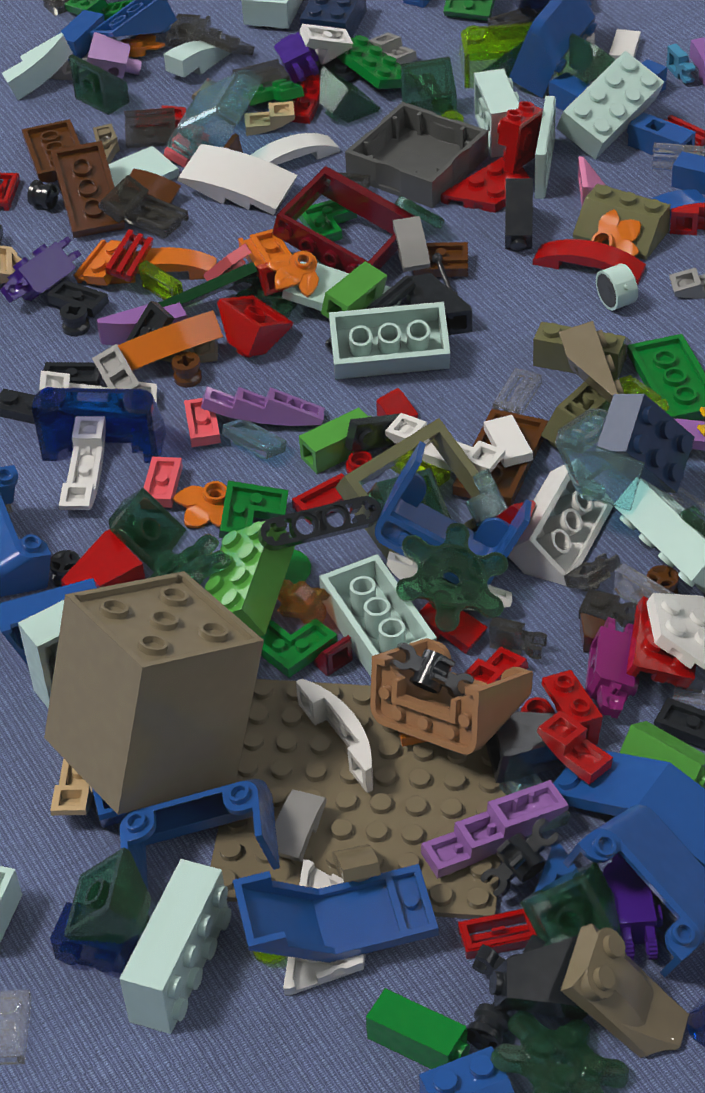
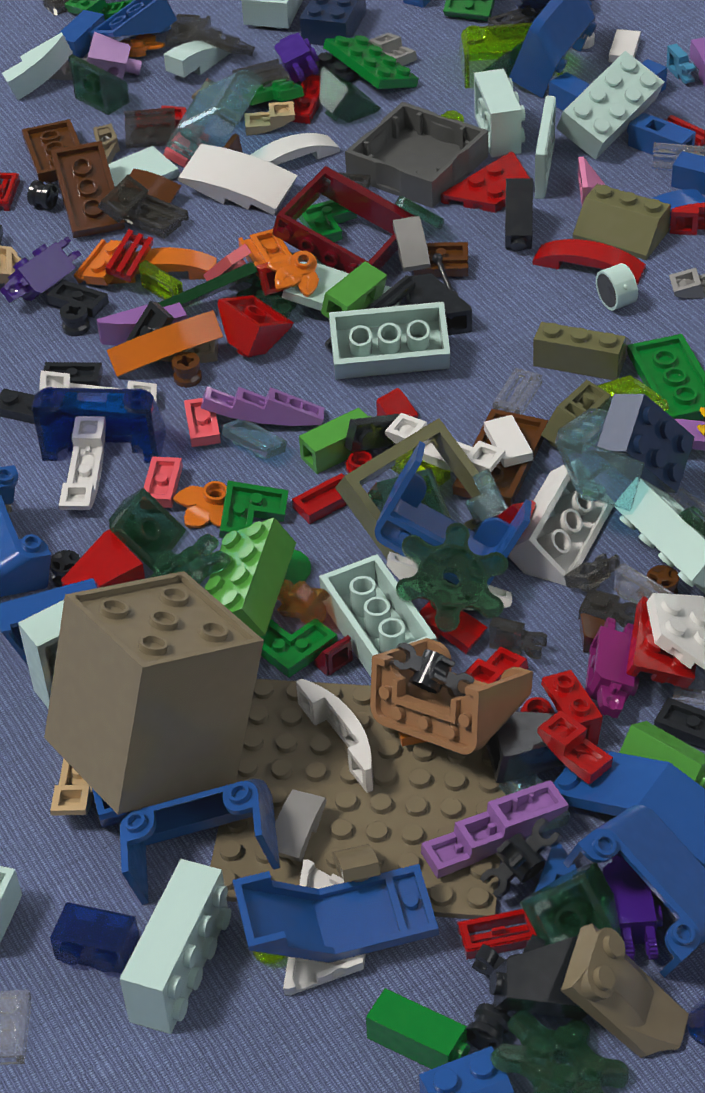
slope [64,847,152,944] -> none
light grey slope [92,344,141,401] -> none
black beam [258,496,381,550] -> none
white slope [299,24,353,64] -> none
clear green slope [400,56,457,117] -> none
red plate [497,101,543,174] -> none
dark tan slope [559,321,624,404] -> none
clear green slope [569,33,616,84] -> none
orange plate [591,209,641,257] -> none

